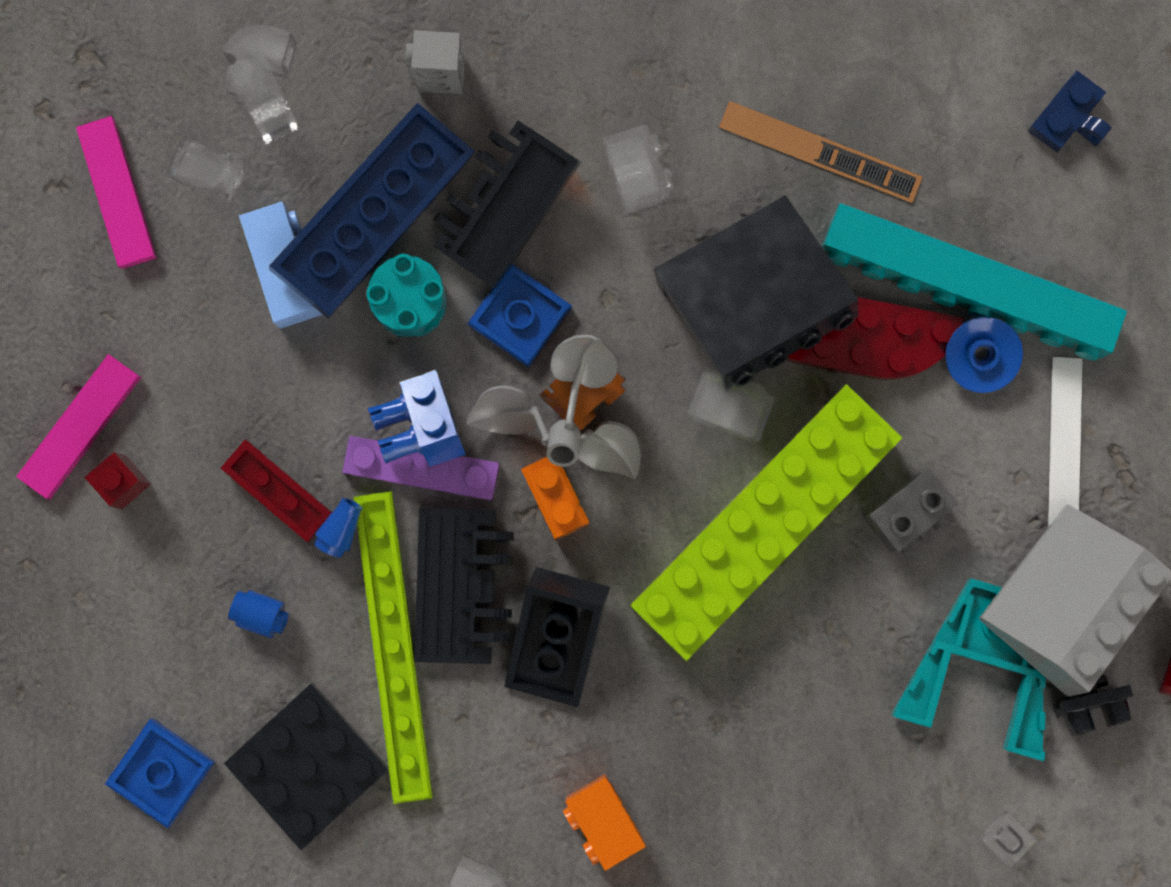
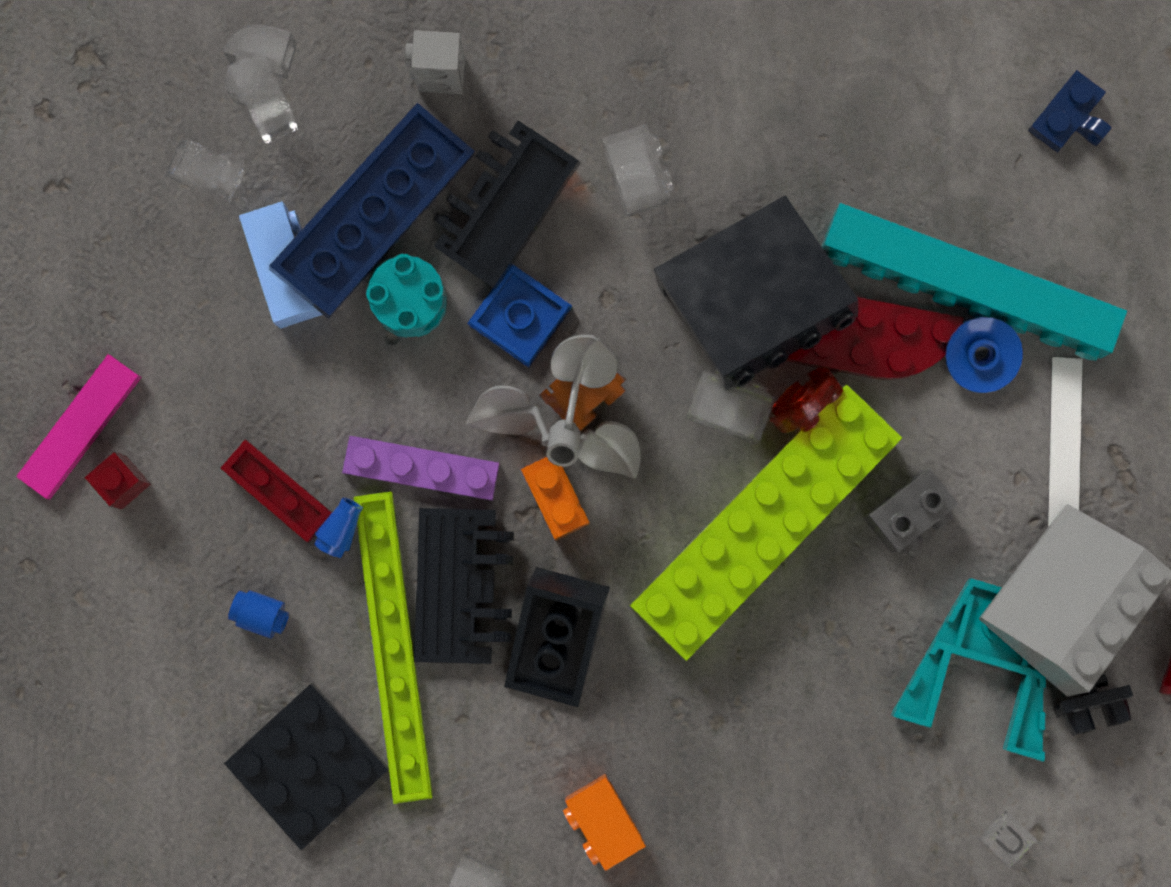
dark pink tile [76,116,157,269] -> none
blue tile [105,718,216,828] -> none
blue brick [368,370,466,467] -> none
medium nougat sticker [719,101,923,204] -> none
none -> clear red plate [770,367,844,433]

